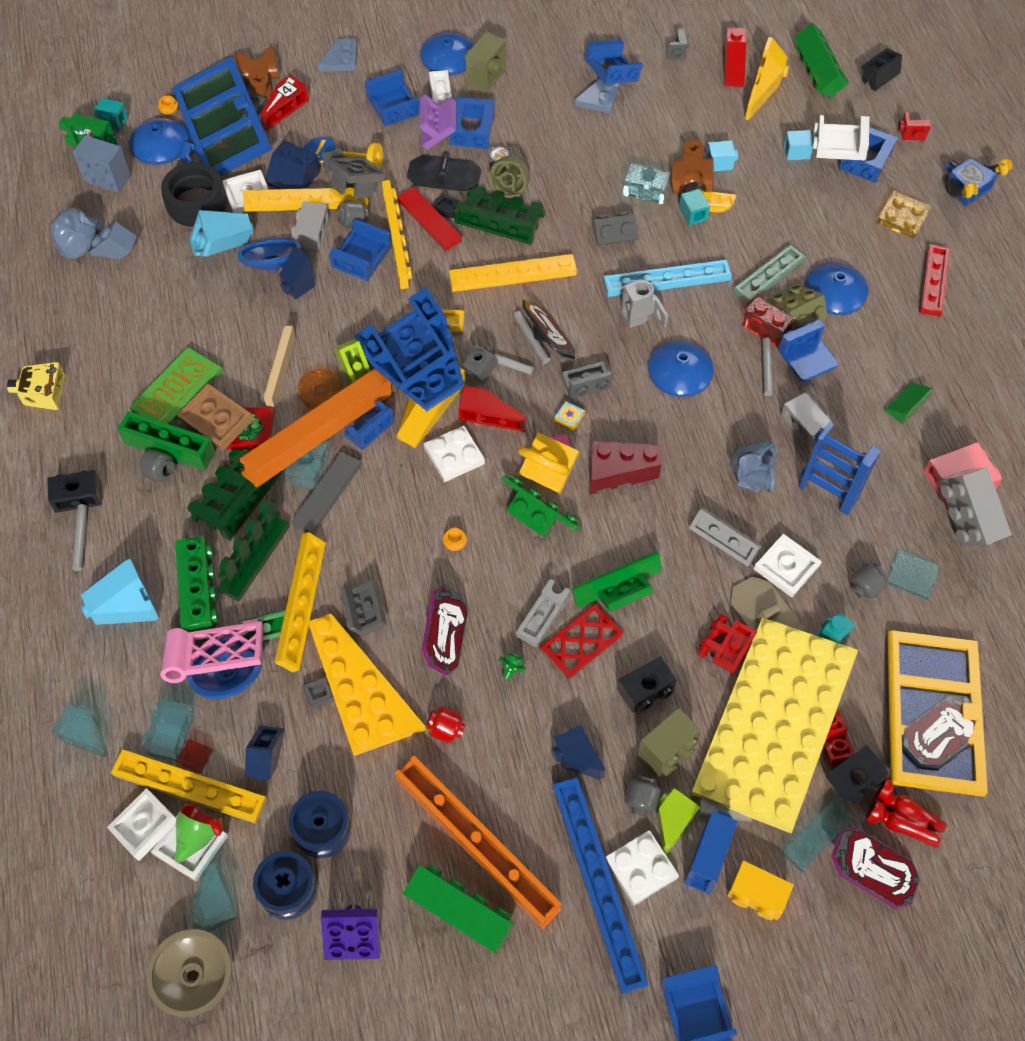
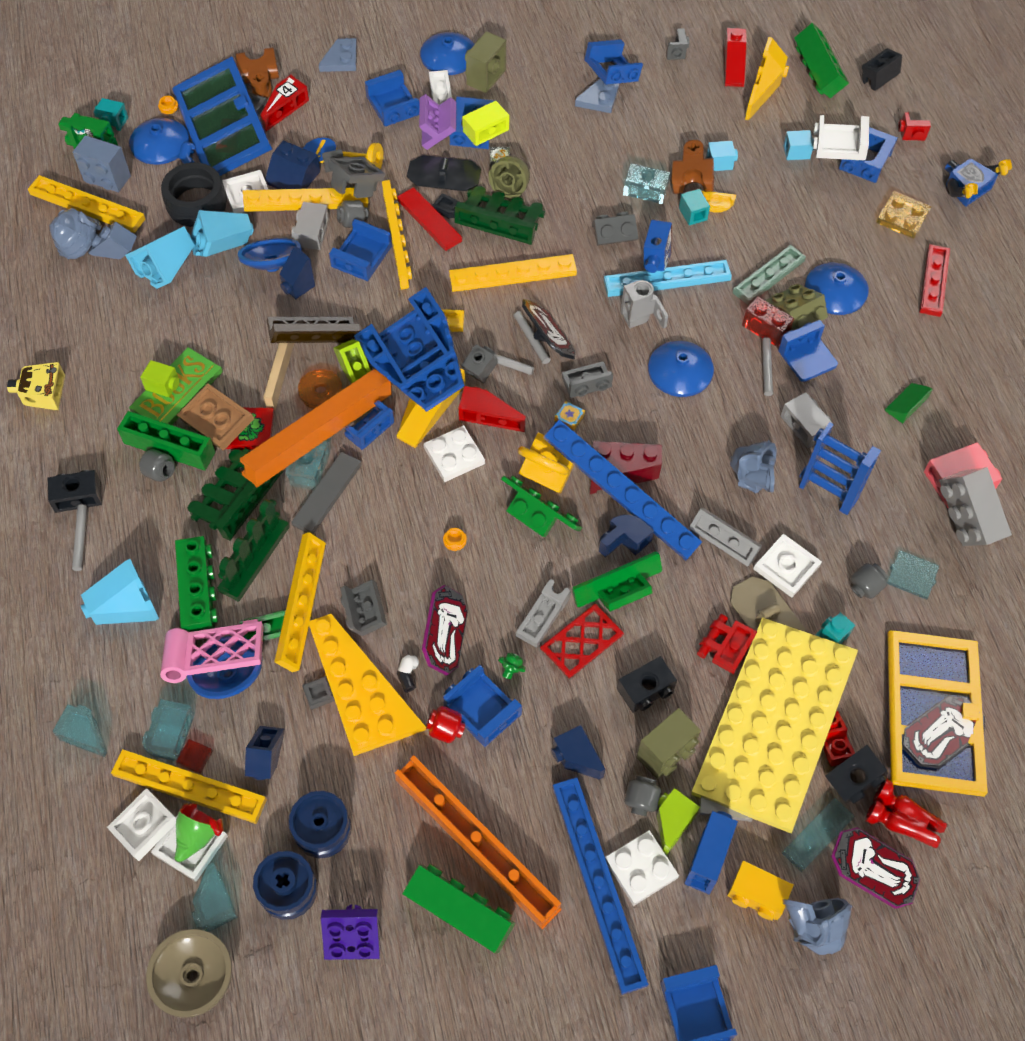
none -> yellow plate [28,175,145,233]
none -> medium azure slope [125,226,195,289]
none -> lime brick [140,360,179,398]
none -> dark brown fence [266,317,361,343]
none -> arm [397,655,419,693]
none -> blue panel [443,665,522,747]
none -> neon yellow brick [462,101,509,146]
none -> blue plate [543,419,702,561]
none -> dark blue brick [599,515,654,558]
none -> blue torso [644,220,672,273]
none -> sand blue head [783,898,852,955]

